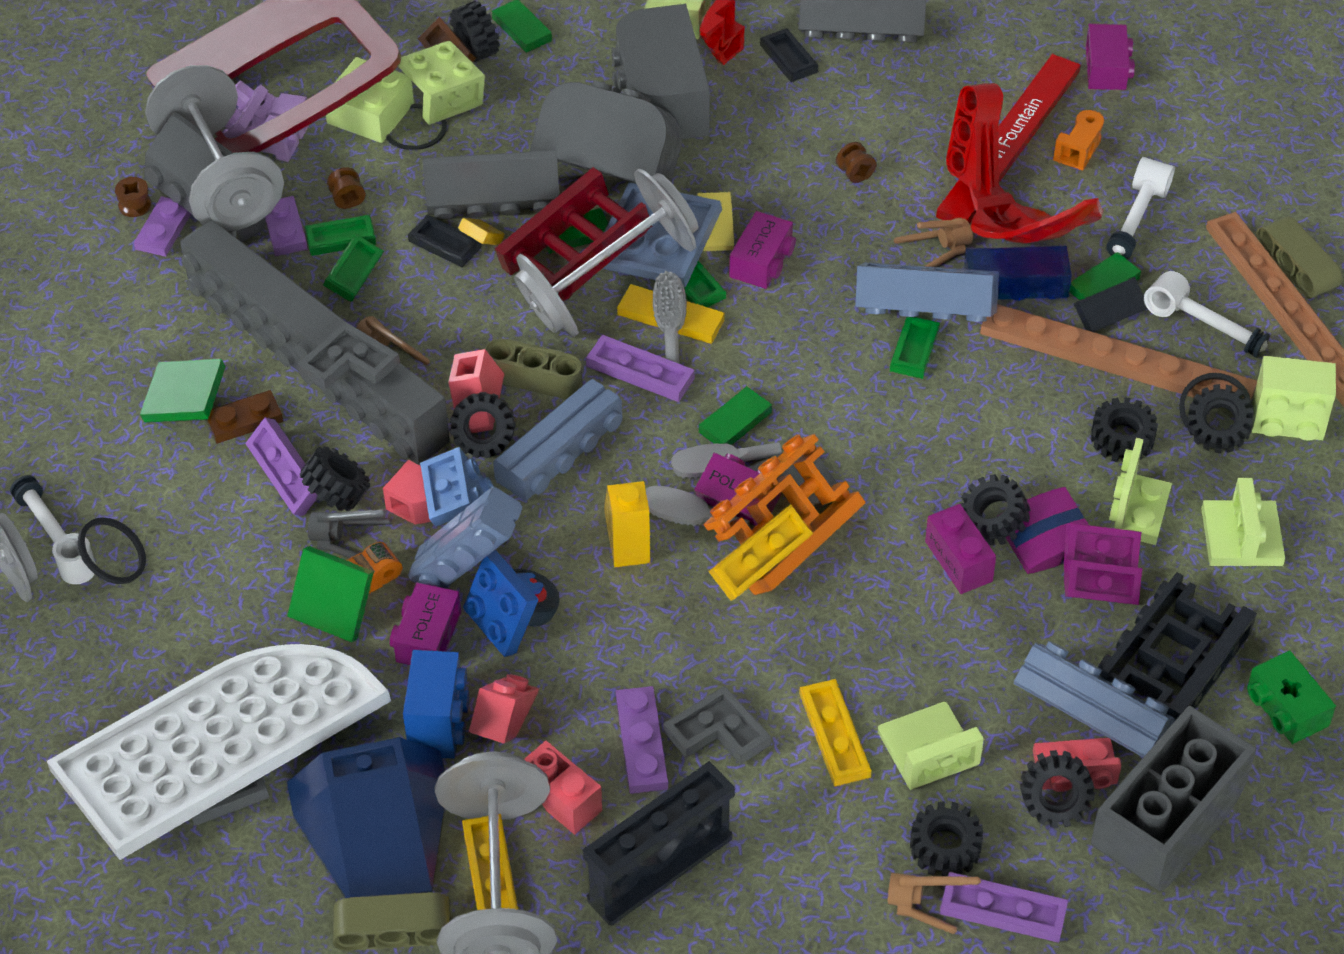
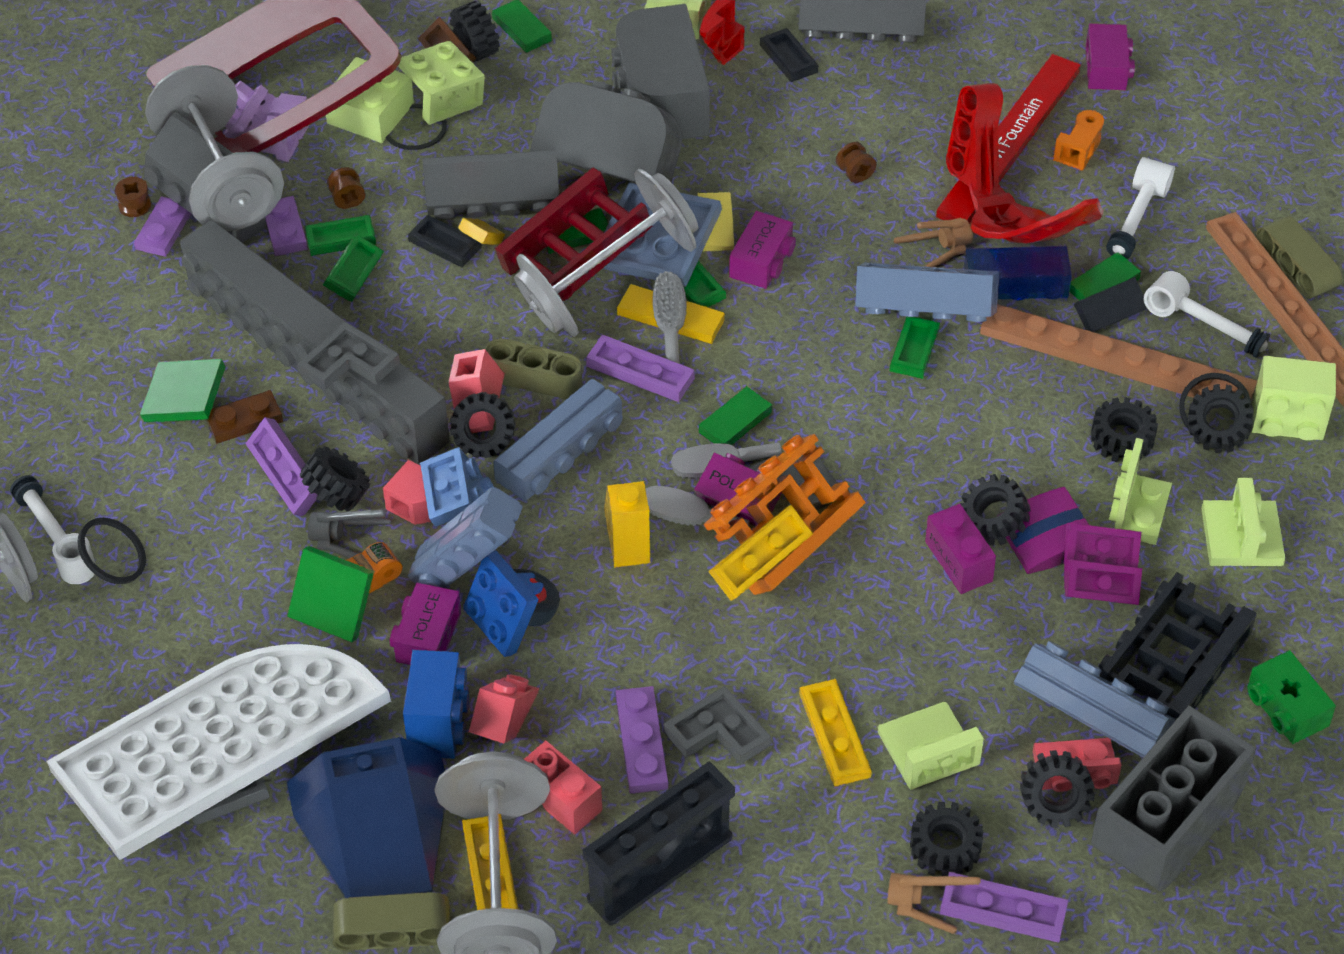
medium nougat plant [356,316,430,365] -> none

